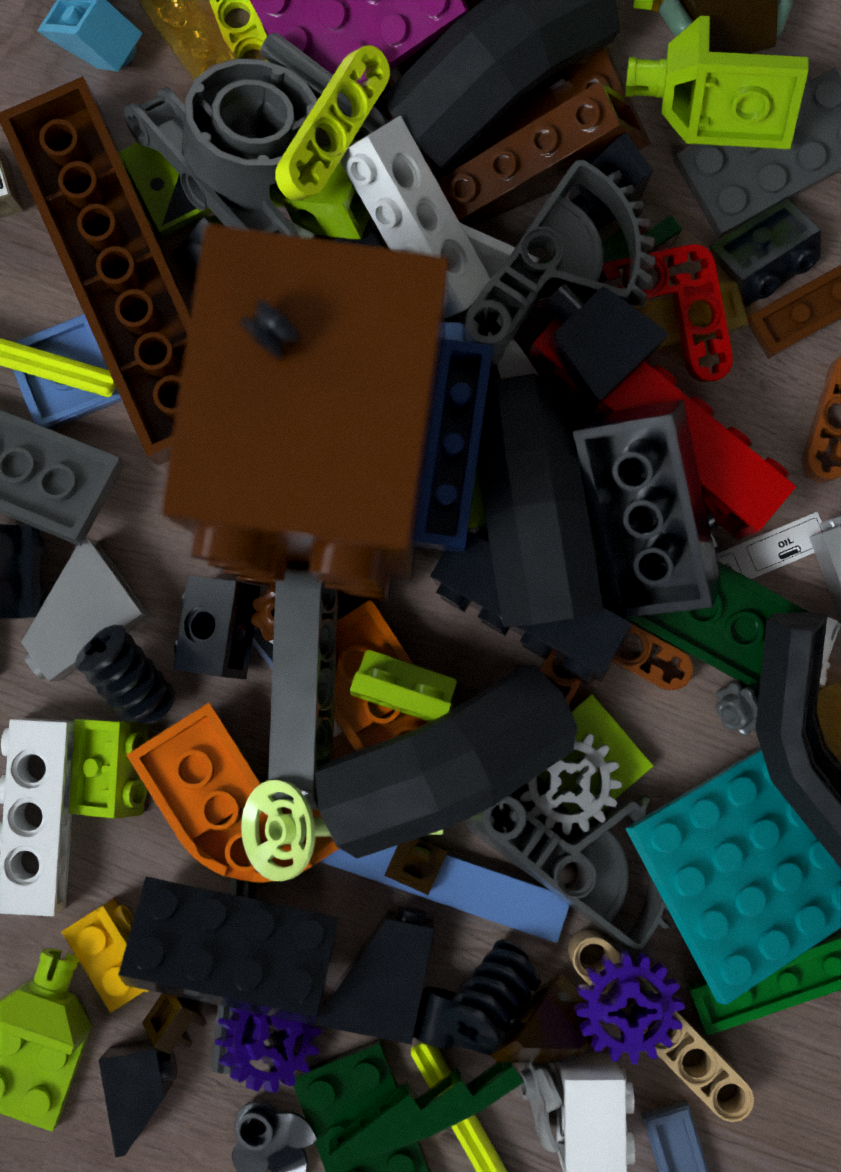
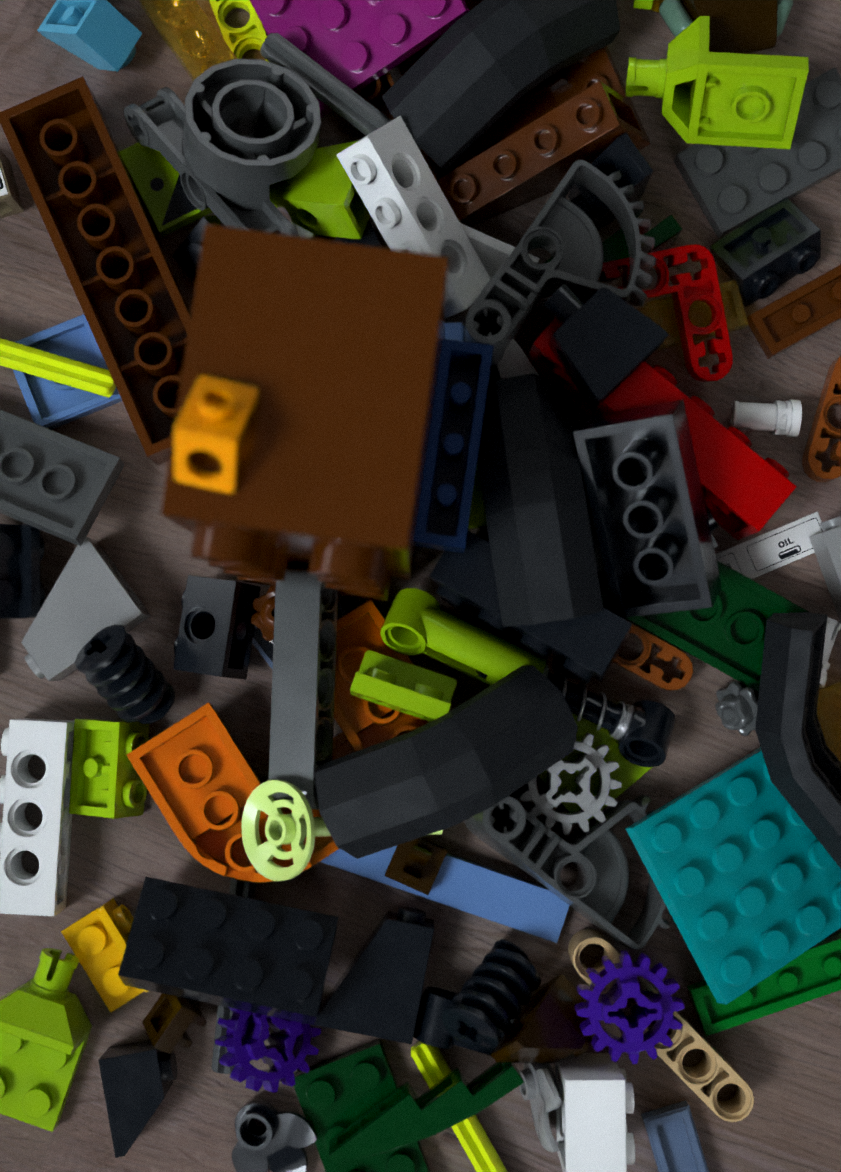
black bush [238,299,302,362] -> none
neon yellow beam [275,45,390,201] -> none
none -> light orange bracket [173,375,258,494]
none -> piece [380,588,676,767]
none -> white pin [730,399,802,437]

